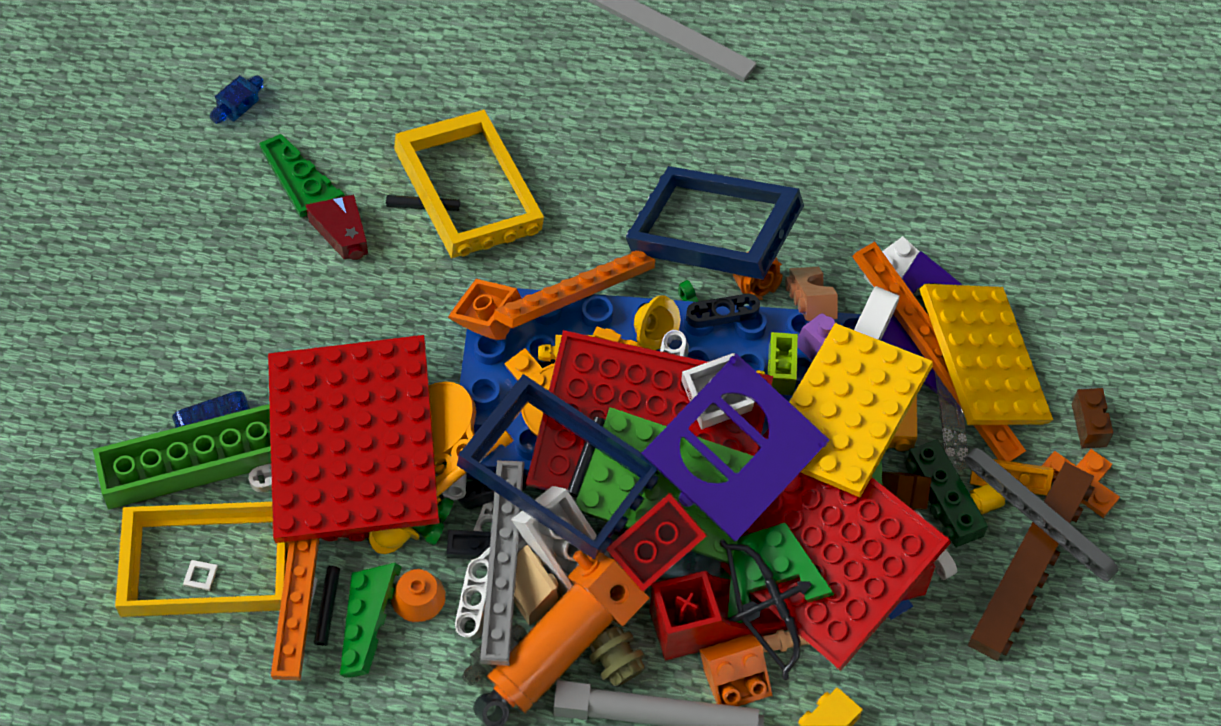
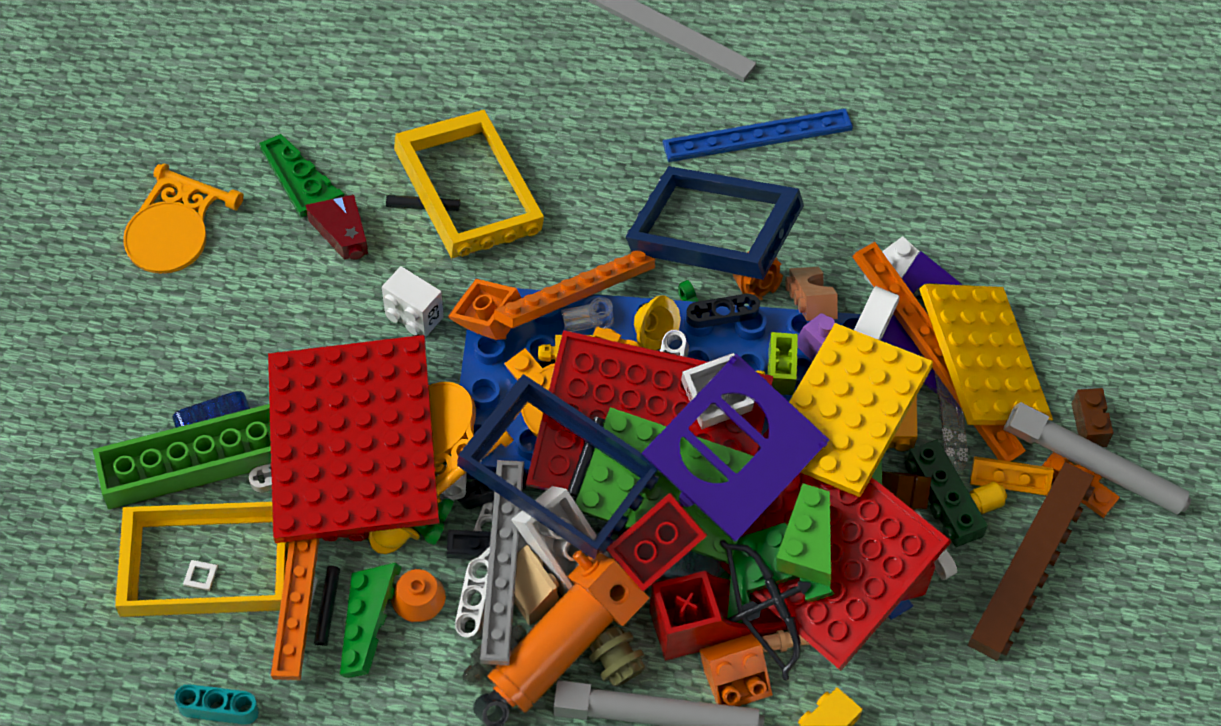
clear blue piece [210,75,264,124] -> none
dark grey beam [965,448,1119,581] -> none
none -> light orange piece [123,163,244,274]
none -> teal beam [174,684,259,725]
none -> white brick [382,266,444,338]
none -> clear piece [561,297,614,332]
none -> blue tile [663,108,853,162]
none -> bright green wedge [776,484,831,587]
none -> light grey brick [1003,402,1191,515]

